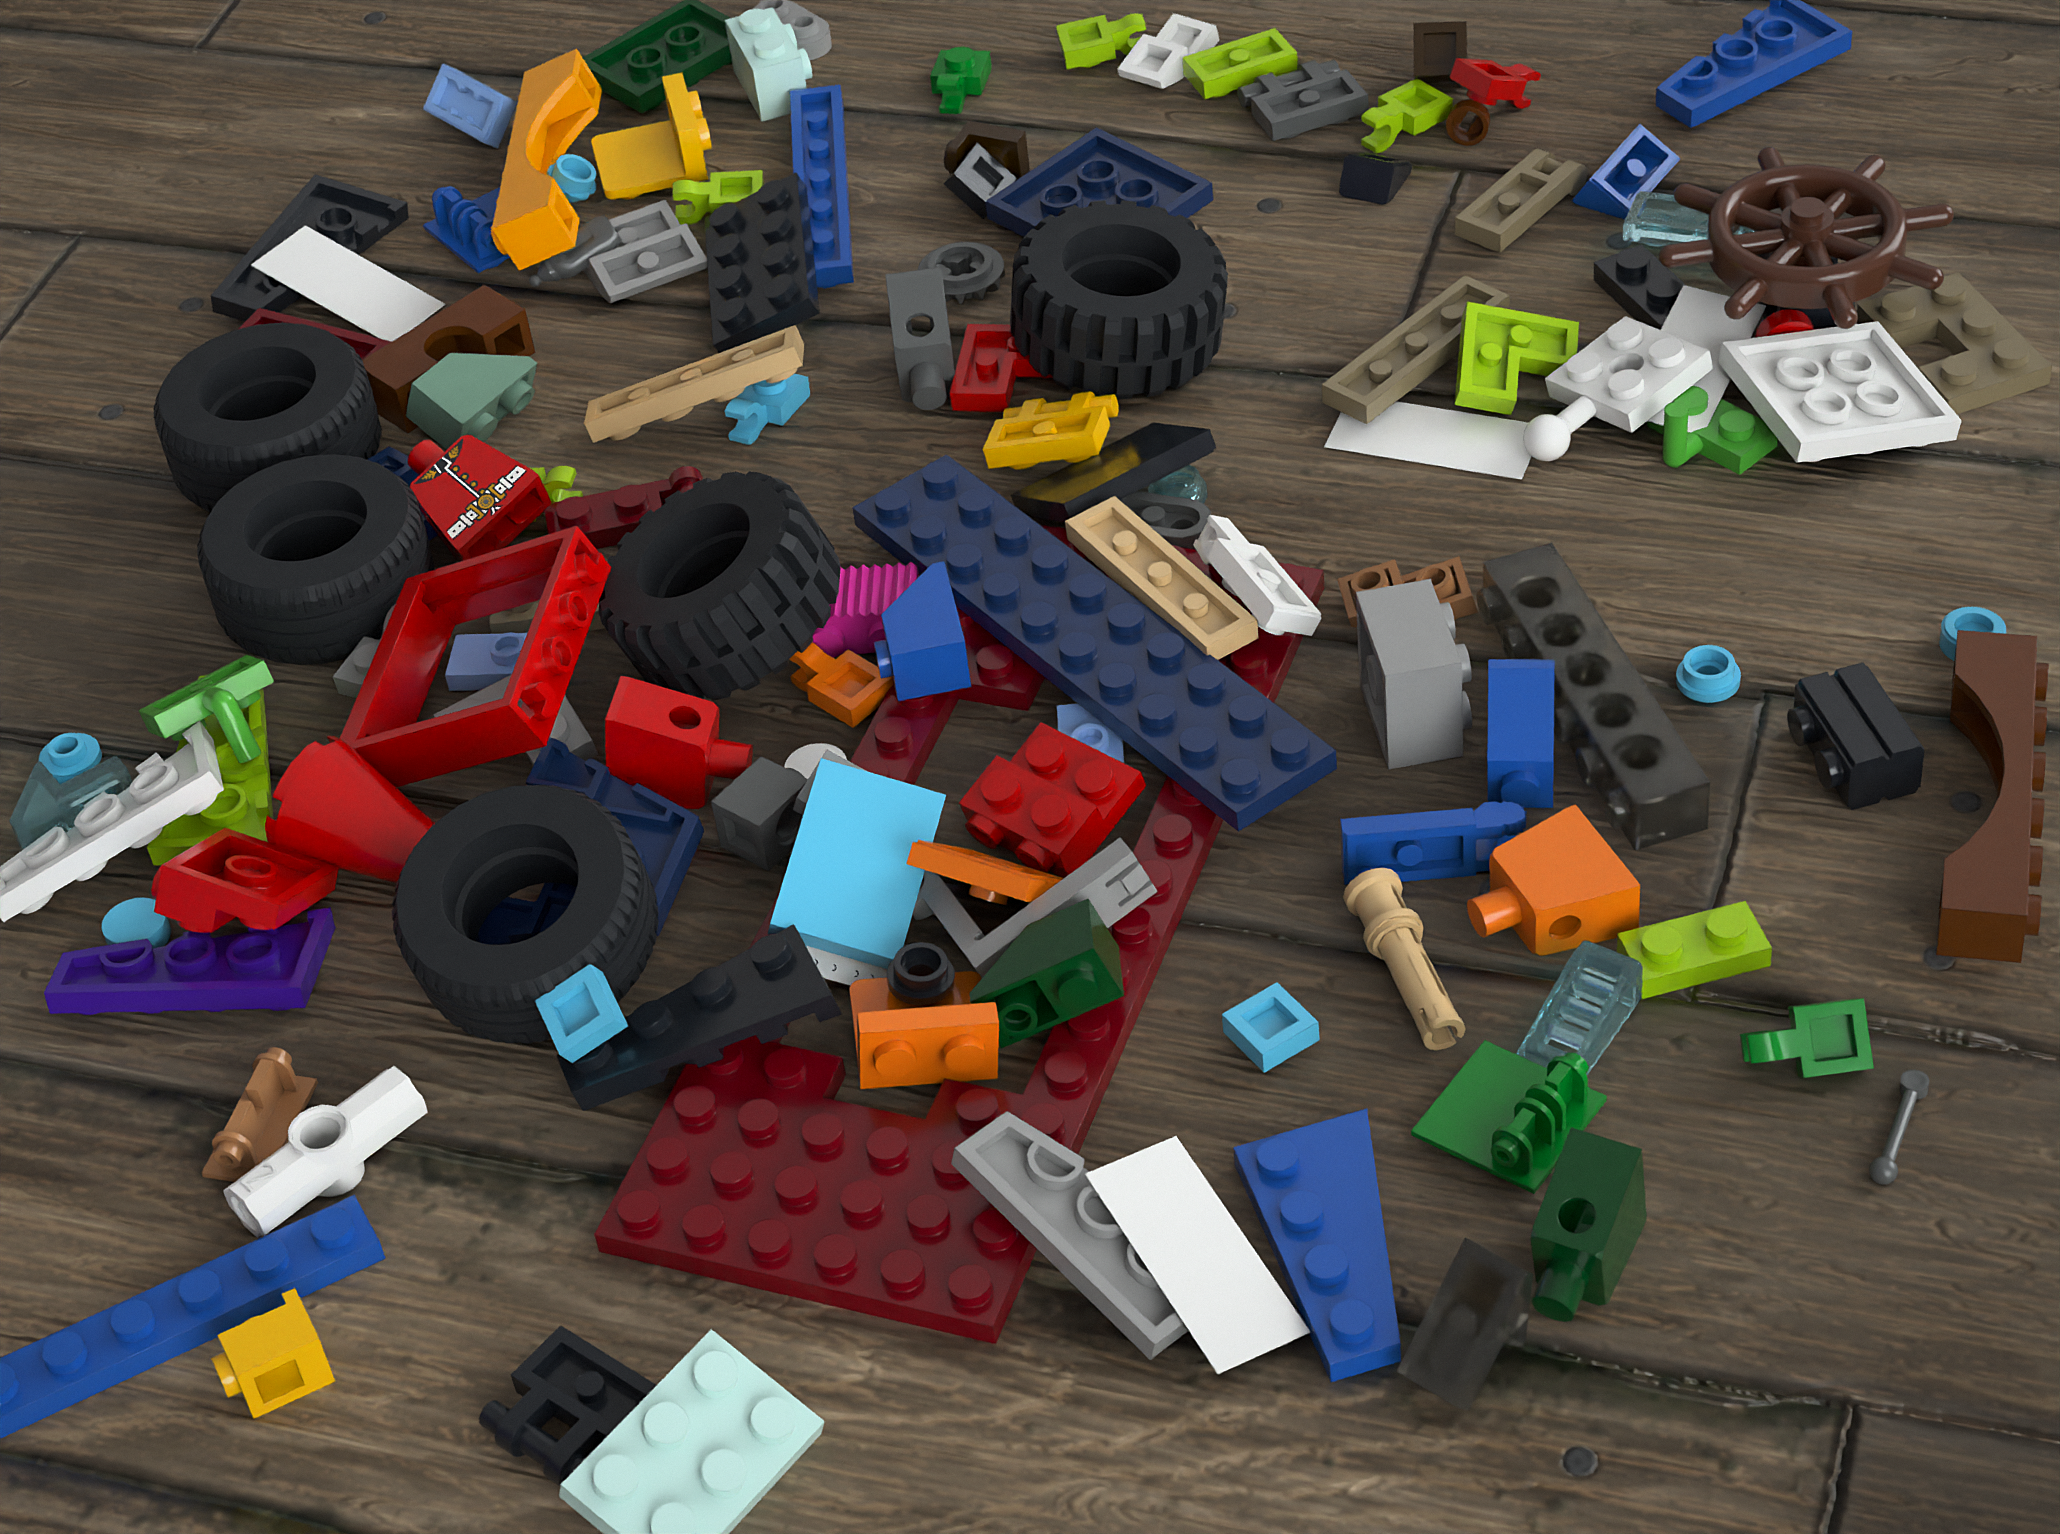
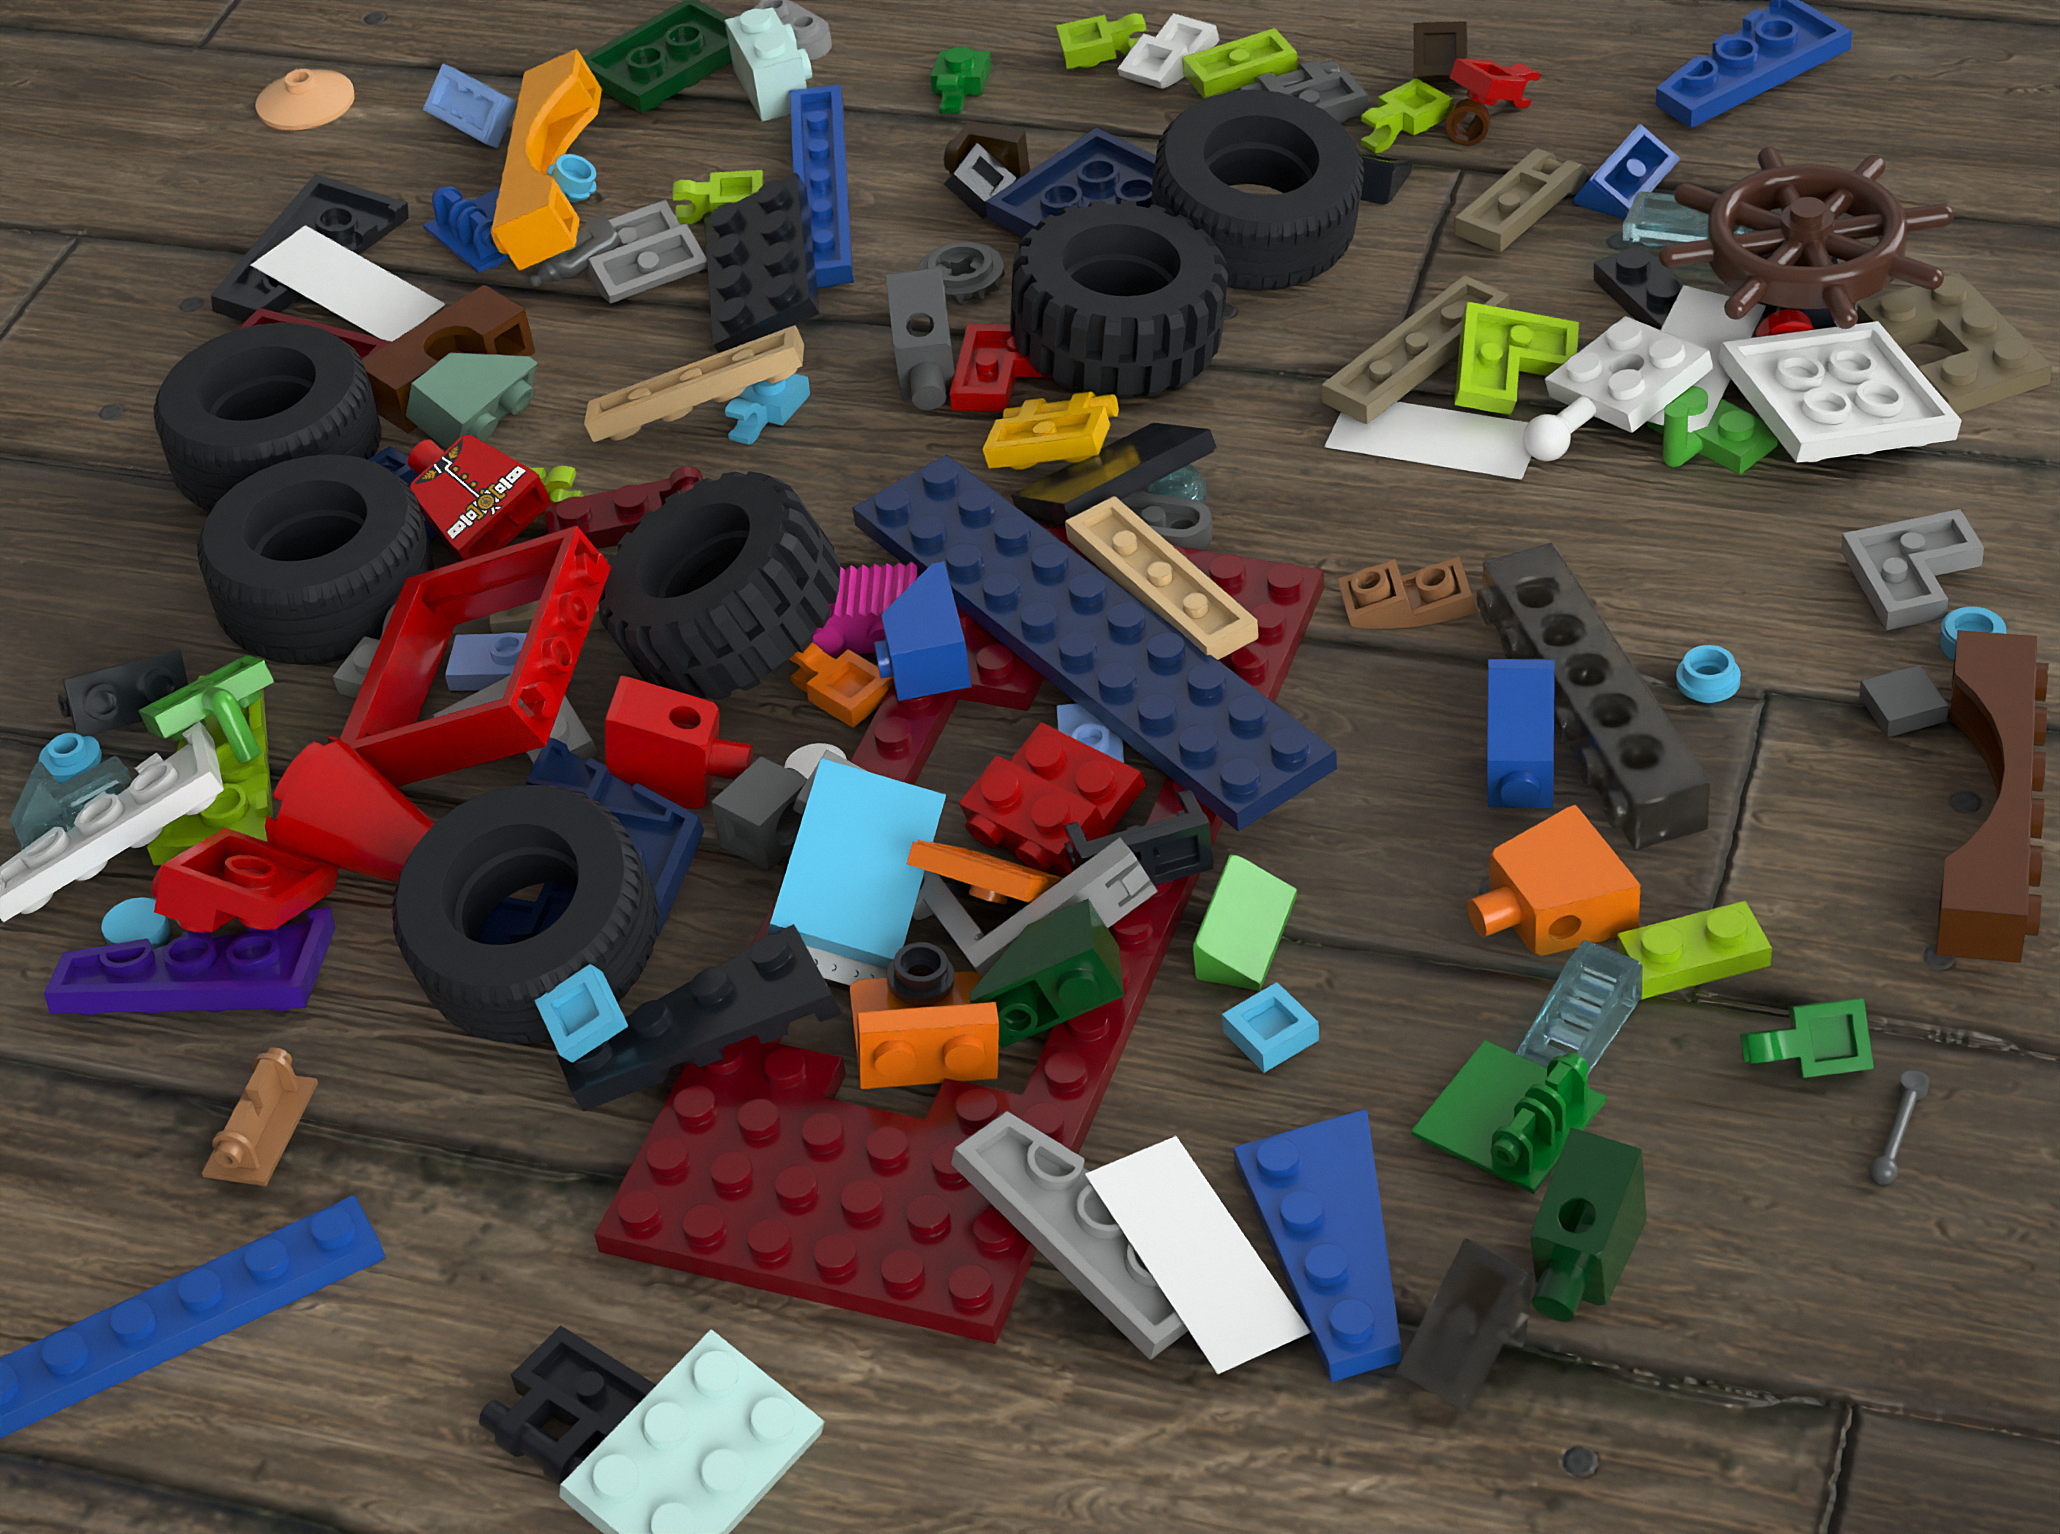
yellow brick [211,1288,335,1419] -> none
white piece [223,1066,428,1238] -> none
yellow bracket [591,73,712,200] -> none
white hinge [1193,515,1321,636] -> none
blue hinge [1340,801,1527,885] -> none
tan pin [1343,868,1466,1050] -> none
light grey brick [1356,579,1472,770] -> none
black brick [1787,662,1925,810] -> none
none -> black hinge [58,649,189,737]
none -> light nougat dish [255,69,355,131]
none -> black hinge [1063,789,1213,886]
none -> black tyre [1151,89,1364,291]
none -> slope [1193,854,1297,991]
none -> light grey plate [1841,509,1984,631]
none -> dark grey tile [1859,665,1949,738]

